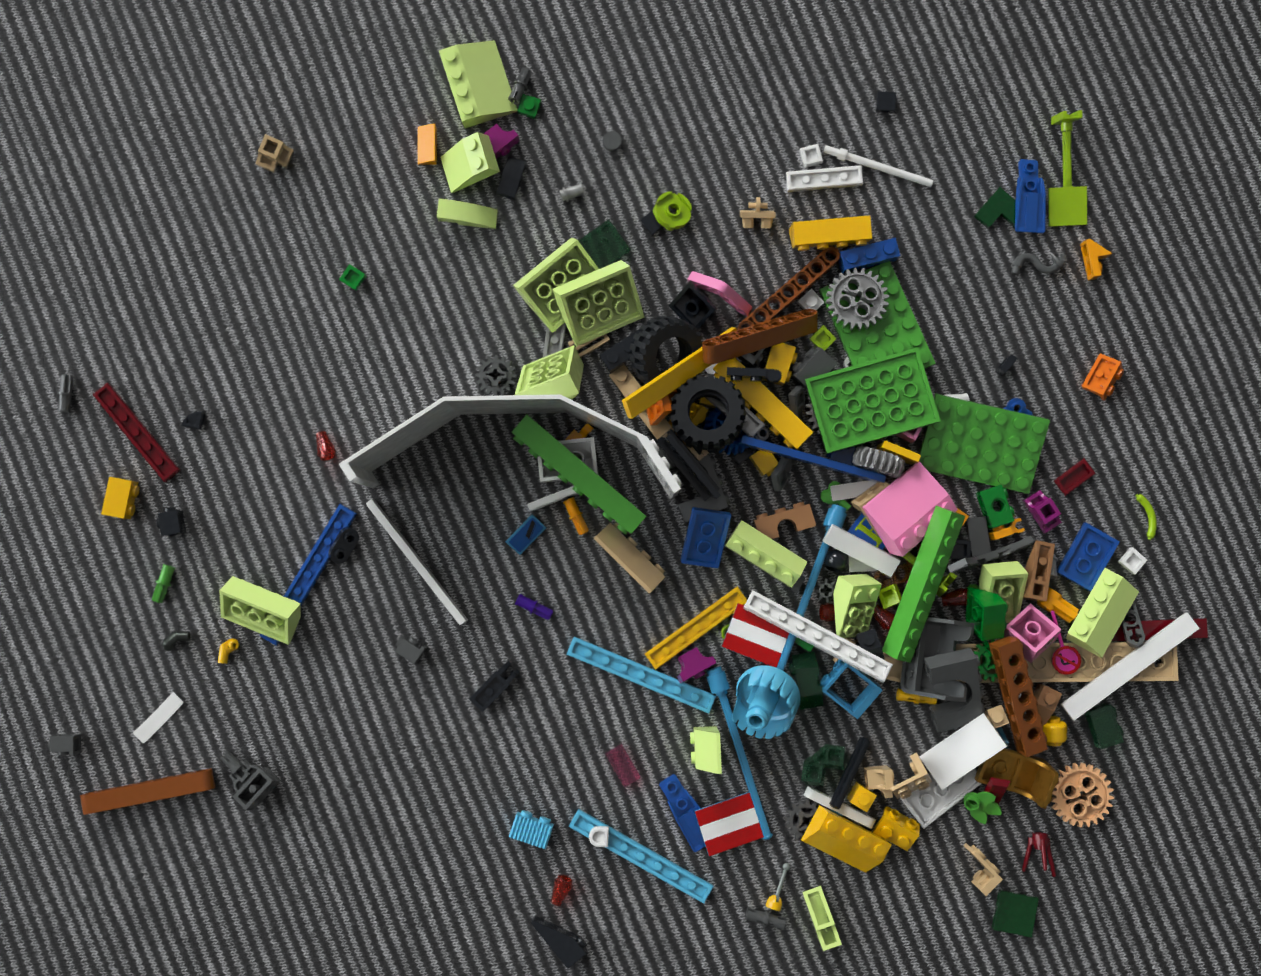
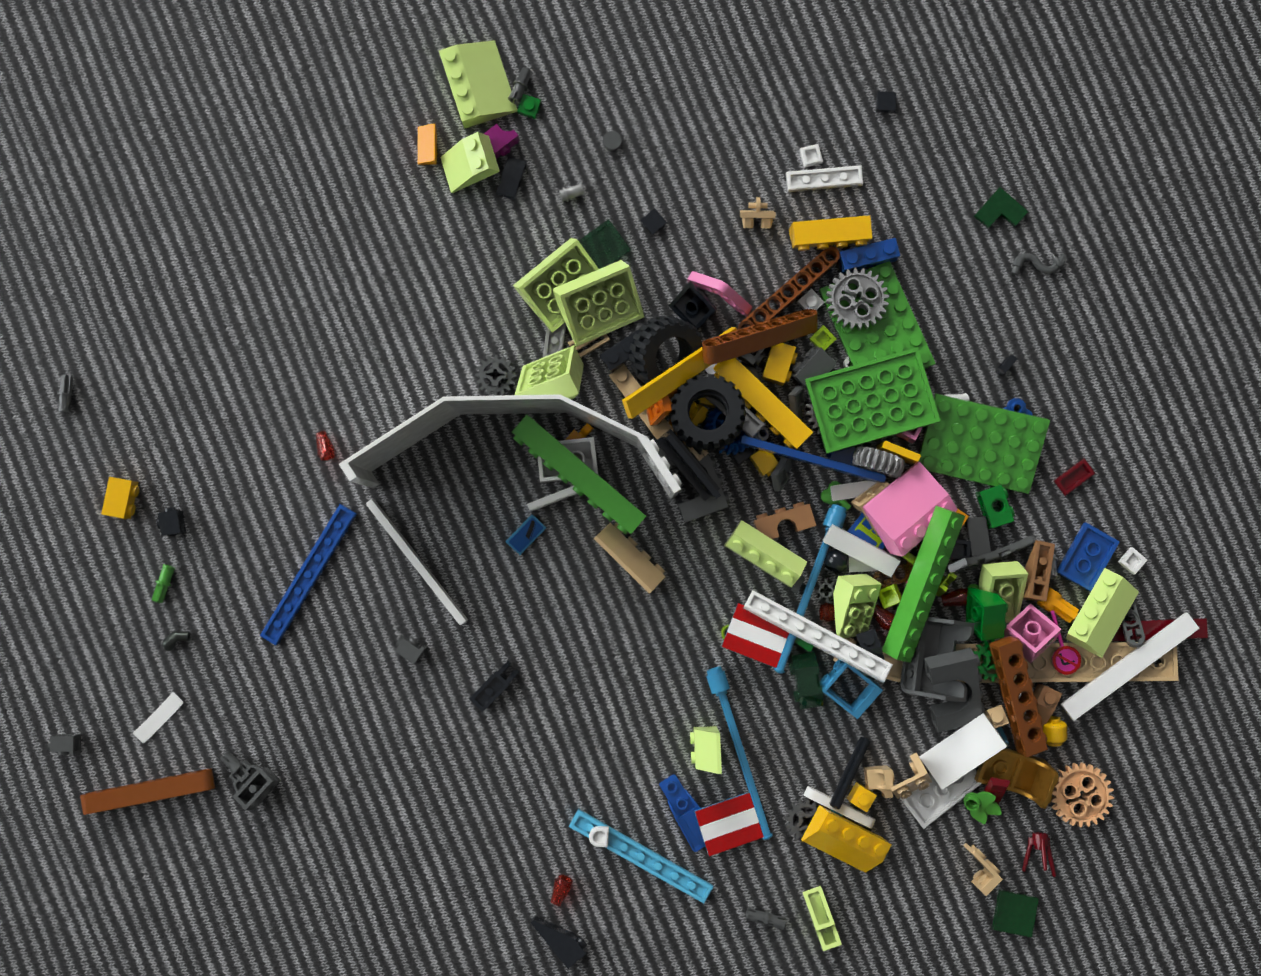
dark red tile [93,383,181,482] -> none
black tile [181,411,205,430] -> none
yellow arm [218,638,239,664] -> none
yellowish green slope [219,576,301,645] -> none
tan brick [255,134,294,173] -> none
black plate [328,527,359,564] -> none
green plate [339,264,366,291] -> none
yellowish green slope [437,199,498,229] -> none
medium azure brick [509,810,554,849] -> none
dark purple axle [515,594,553,620] -> none
light orange axle [563,497,589,535] -> none
medium azure tile [567,636,716,714] -> none
clear pink tile [605,743,641,788] -> none
yellow tile [645,586,747,670] -> none
lime plate [653,192,692,231] -> none
magenta brick [677,647,716,684] -> none
blue plate [680,507,731,569] -> none
black hinge [727,367,782,383] -> none
medium azure piece [731,665,800,739] -> none
hinge [765,863,790,911] -> none
clear green brick [801,744,847,787] -> none
white bar [823,145,933,187] -> none
yellow bracket [873,806,920,851] -> none
yellow pin [896,688,937,705] -> none
light orange plate [988,518,1025,540] -> none
blue piece [1015,159,1046,233] -> none
magenta brick [1023,490,1062,533] -> none
lime piece [1048,110,1087,227] -> none
light orange slope [1080,239,1112,280] -> none
orange bracket [1082,353,1124,401] -> none
clear green brick [1084,703,1124,749] -> none
lime piece [1135,494,1157,540] -> none

